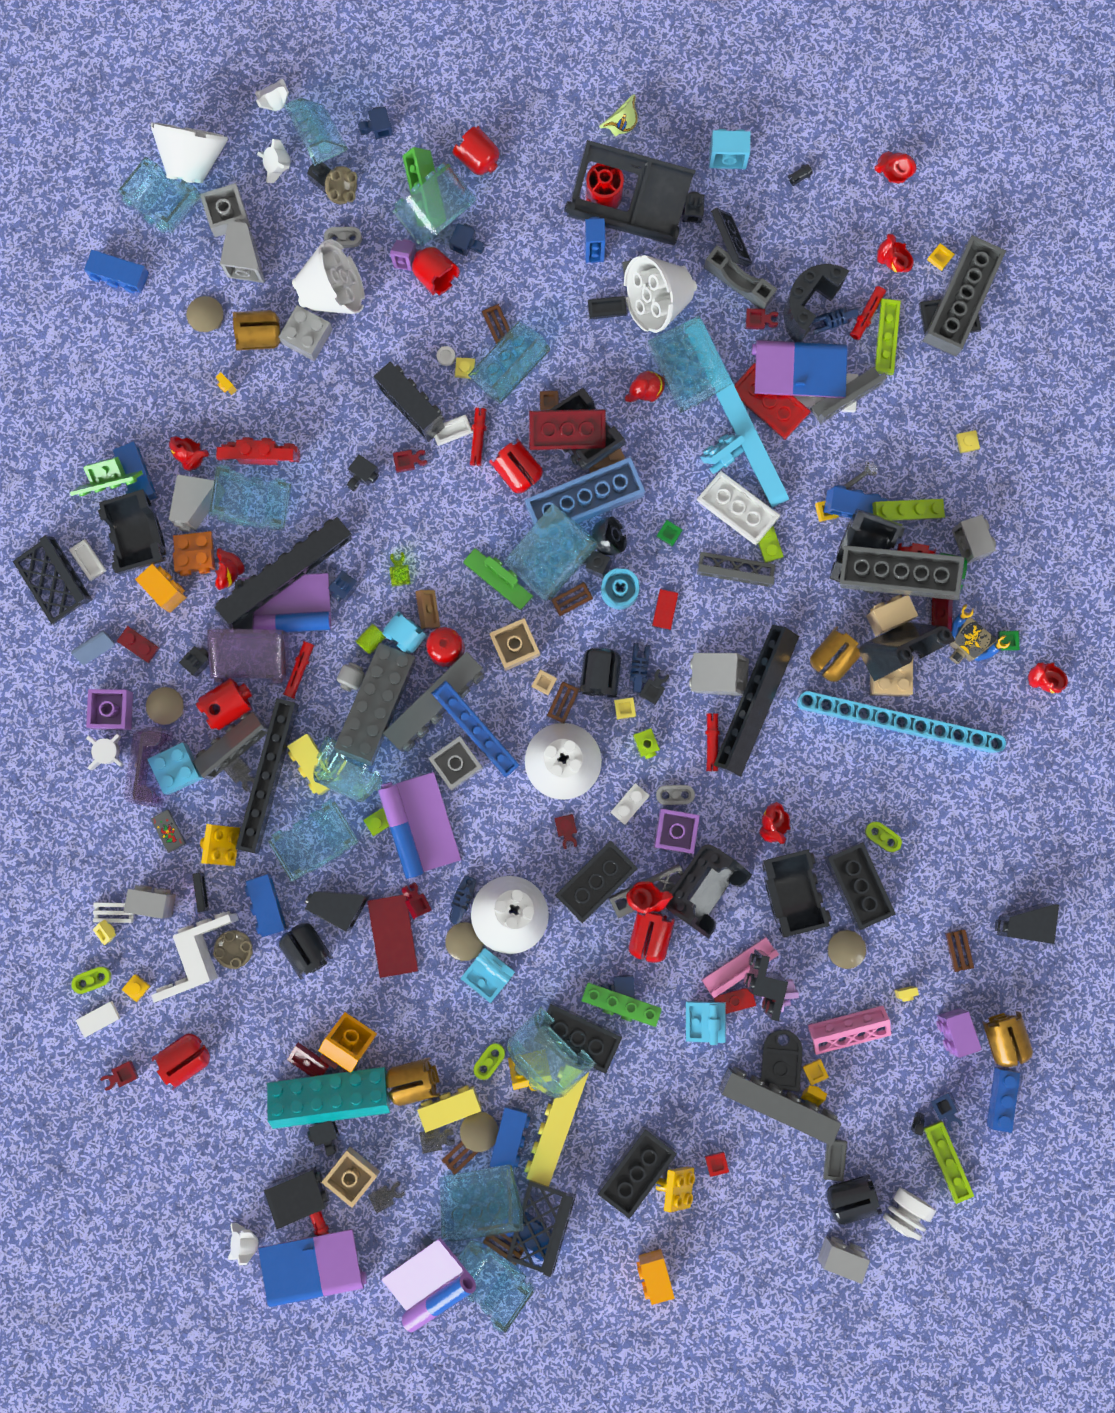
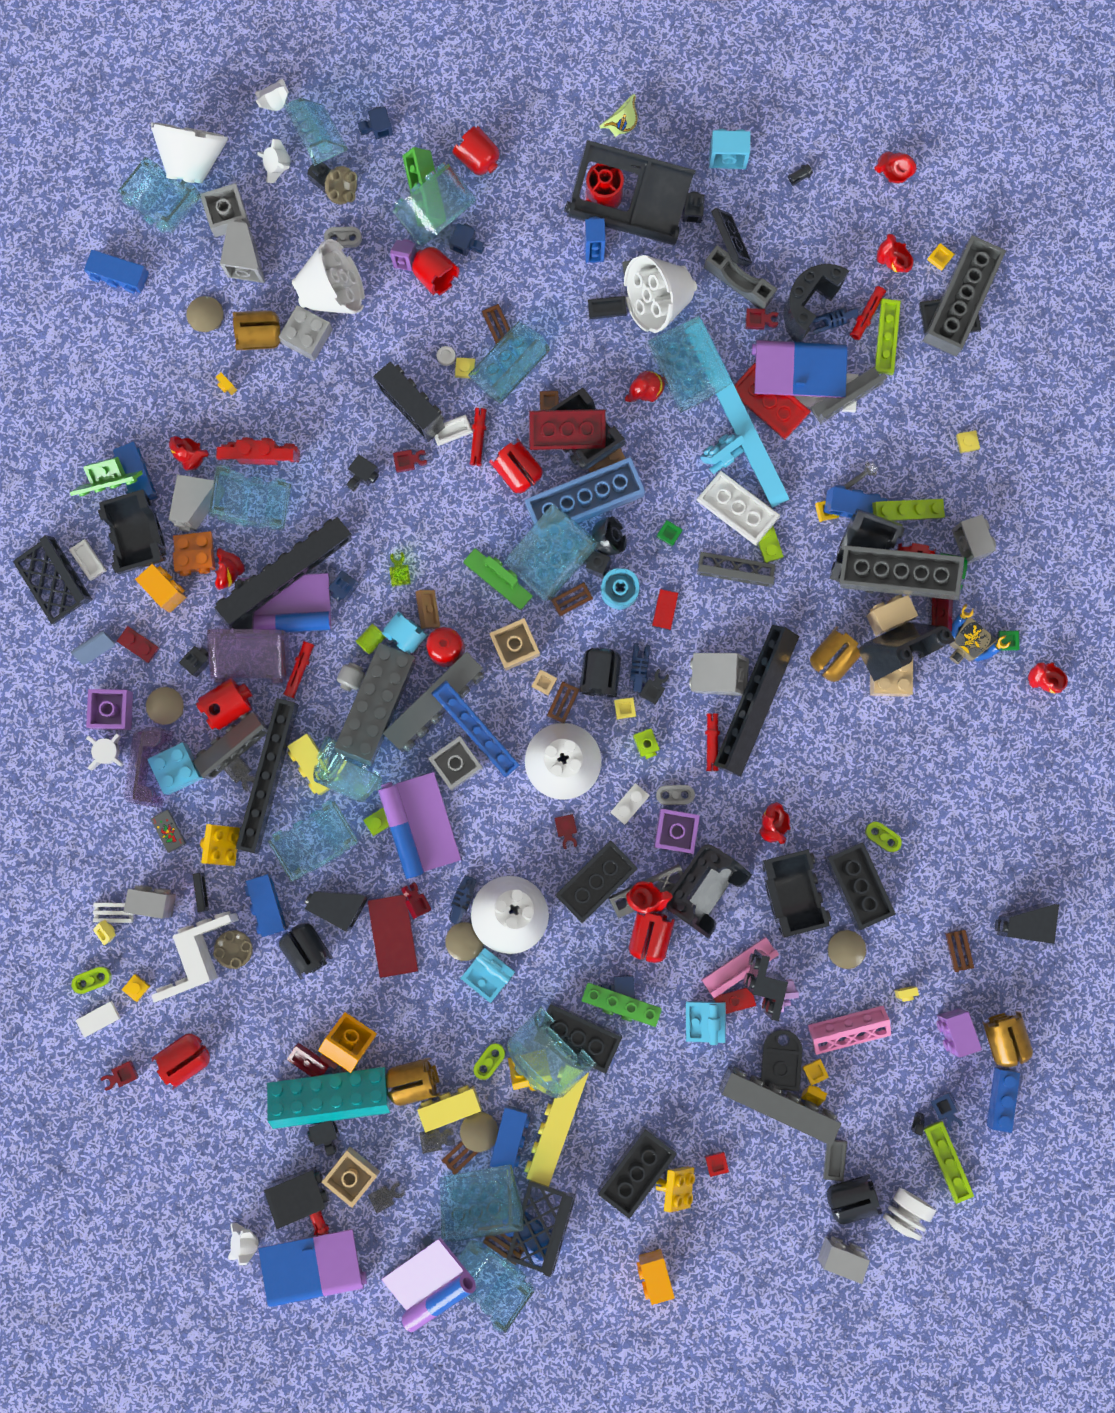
medium azure beam [797,691,1006,753] -> none

